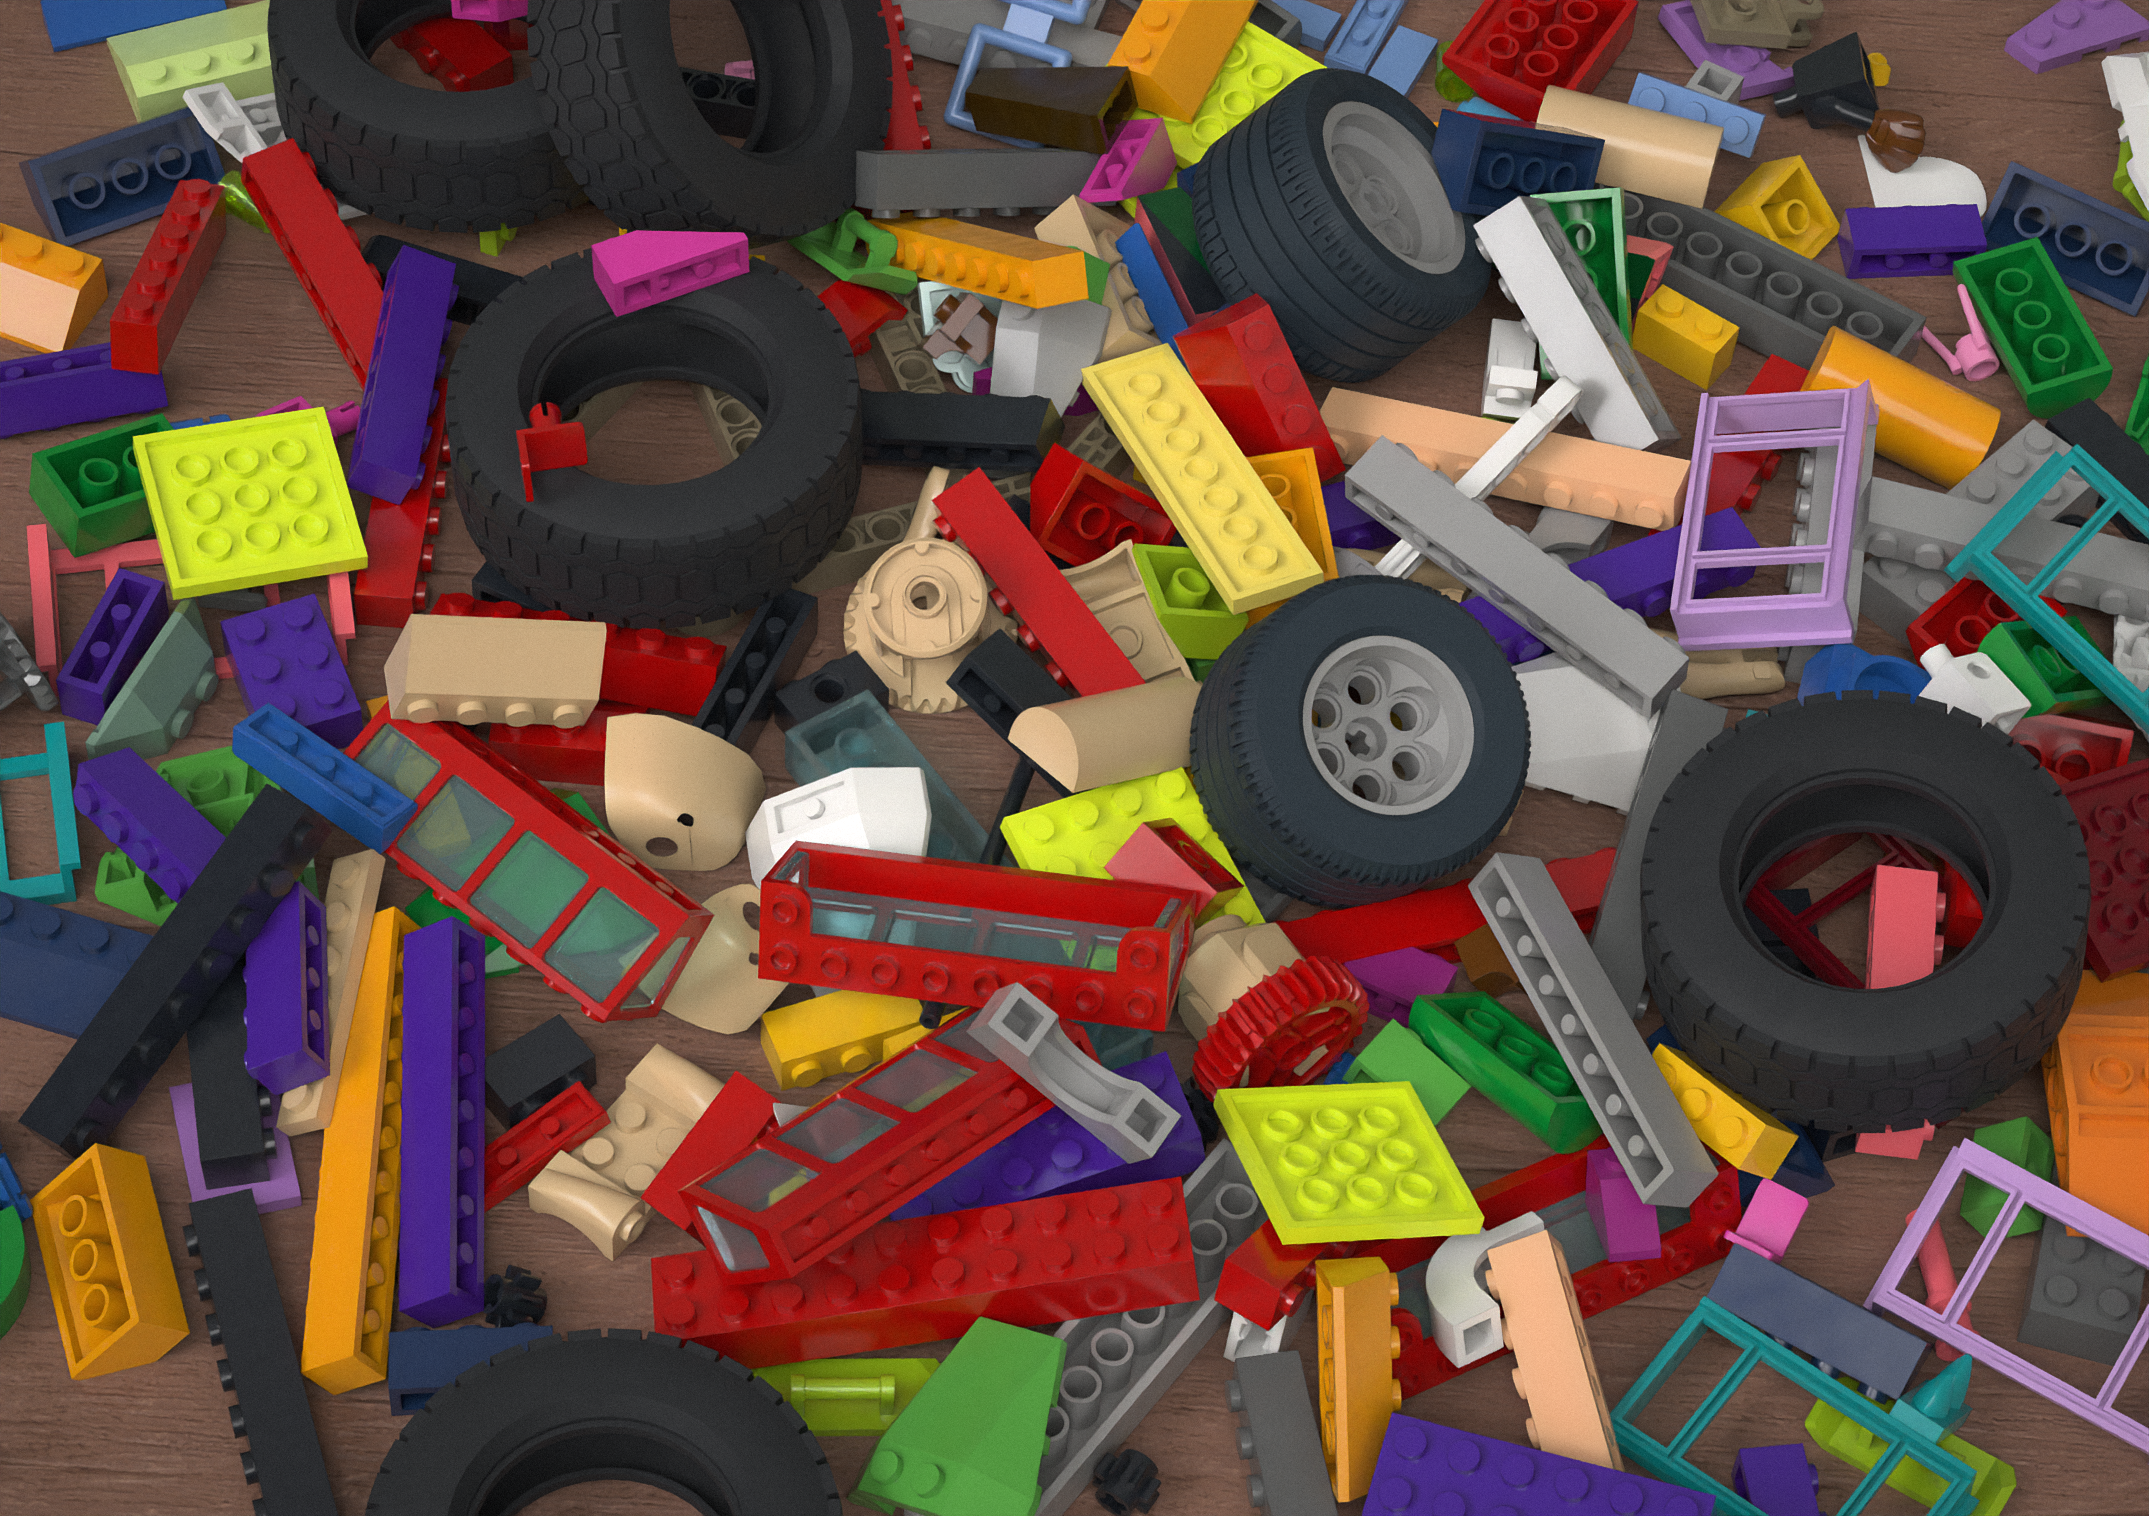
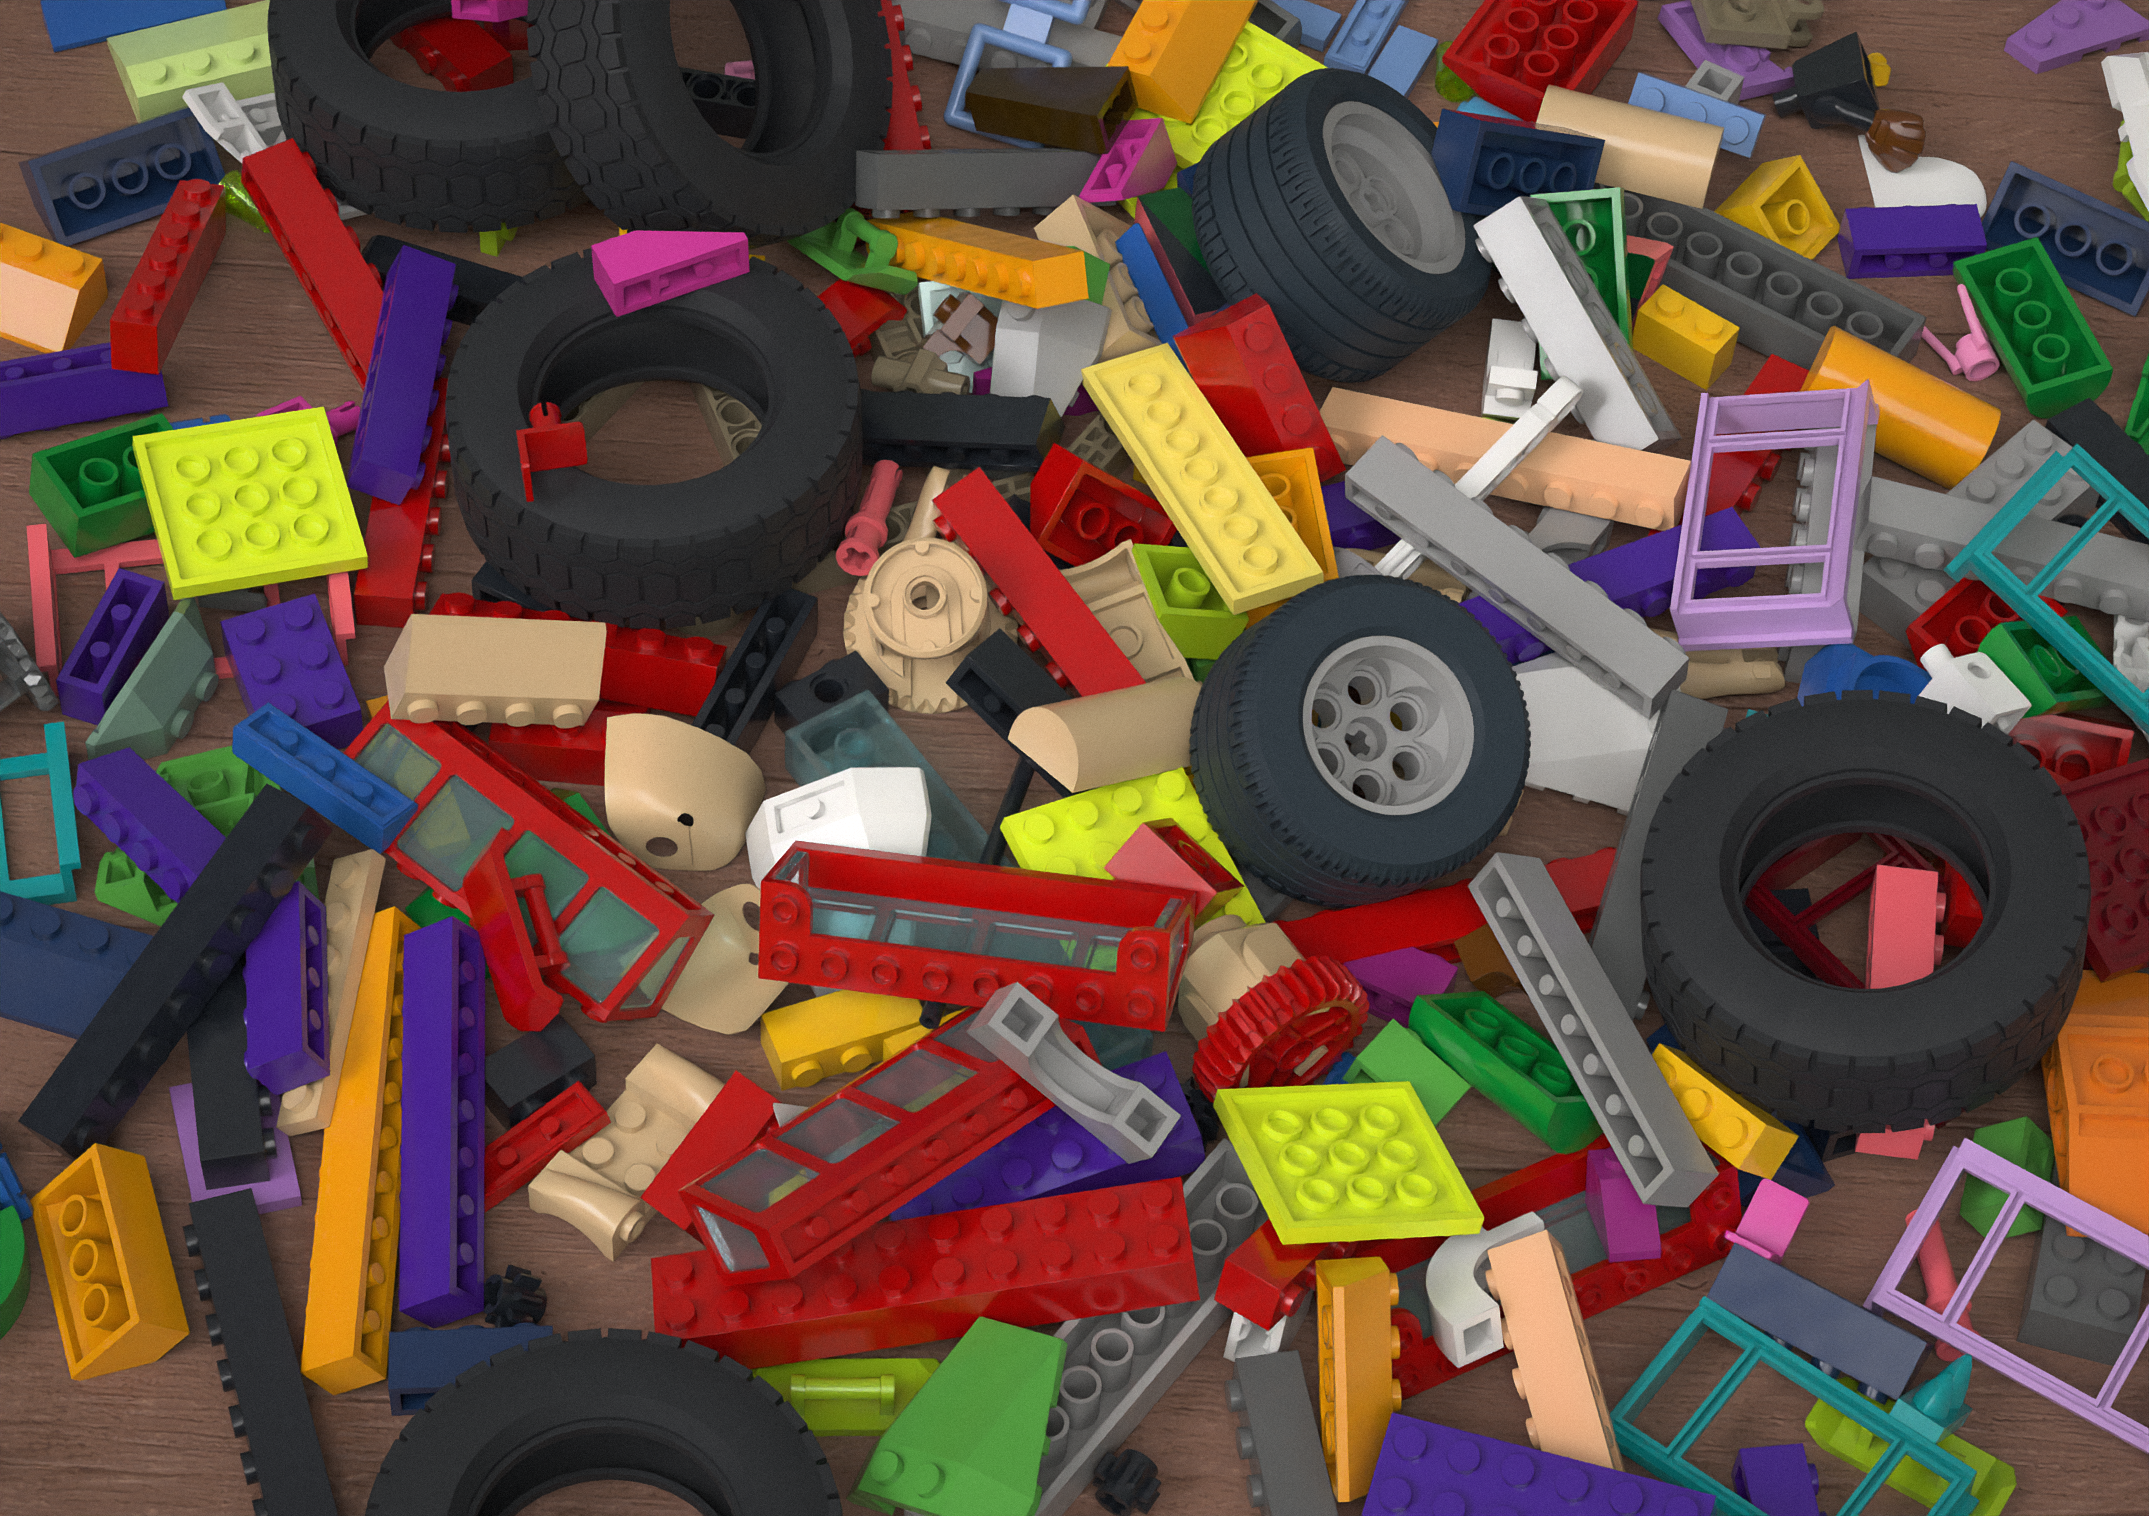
none -> red piece [463,827,571,1032]
none -> coral pin [836,460,903,576]
none -> dark tan axle [871,349,970,395]

